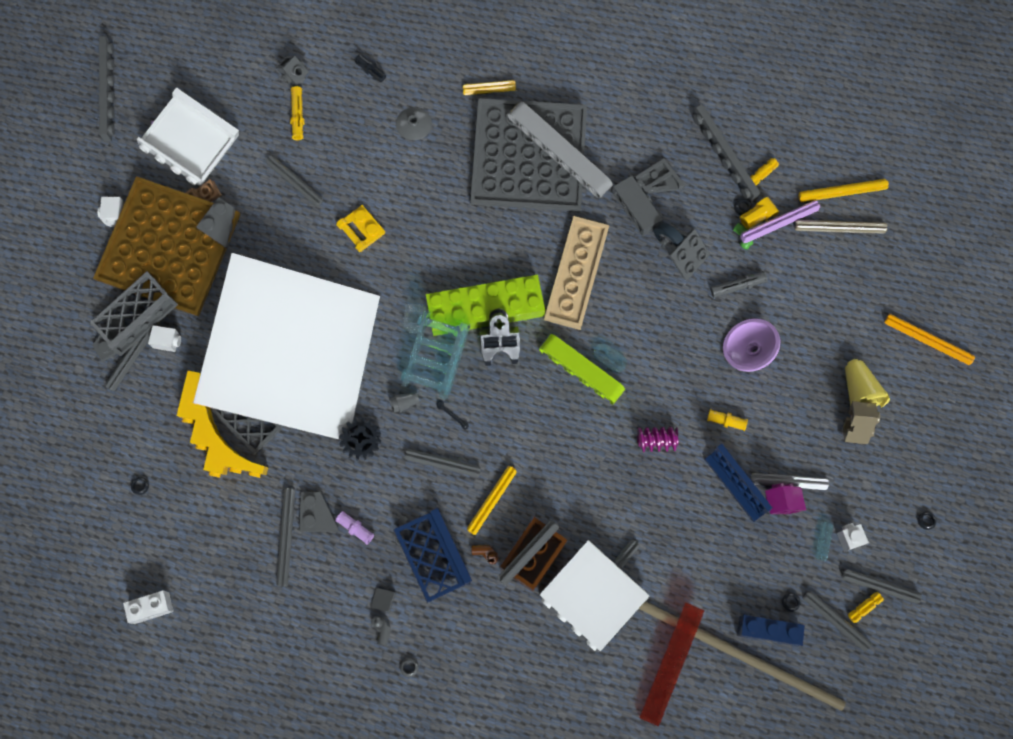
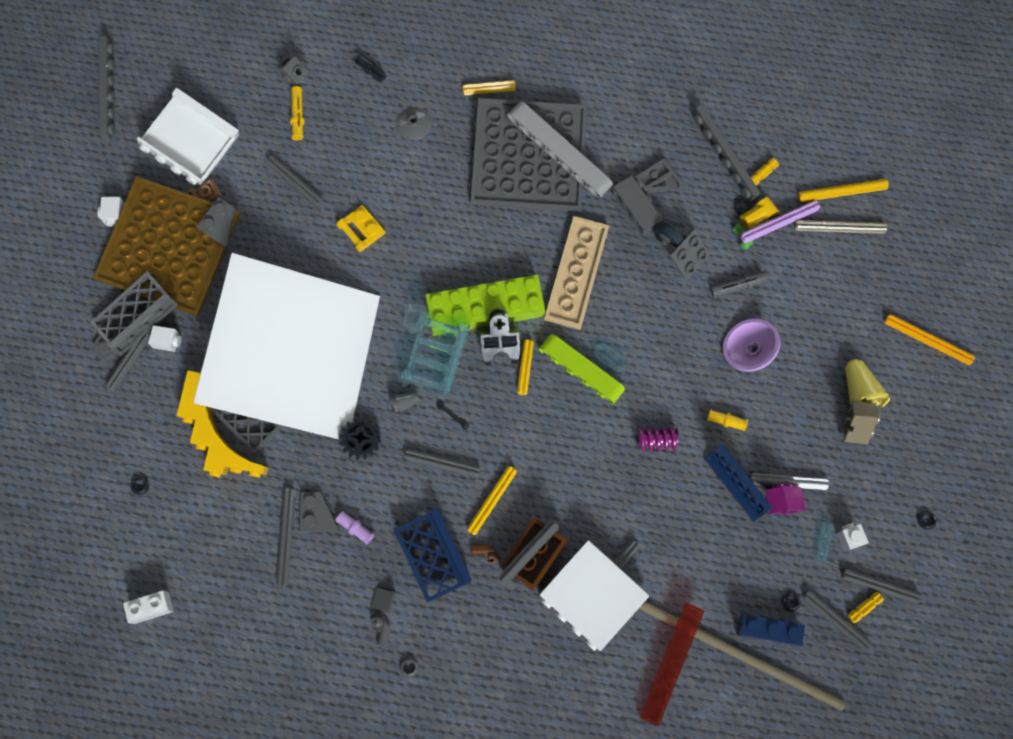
none -> yellow axle [517,340,534,395]

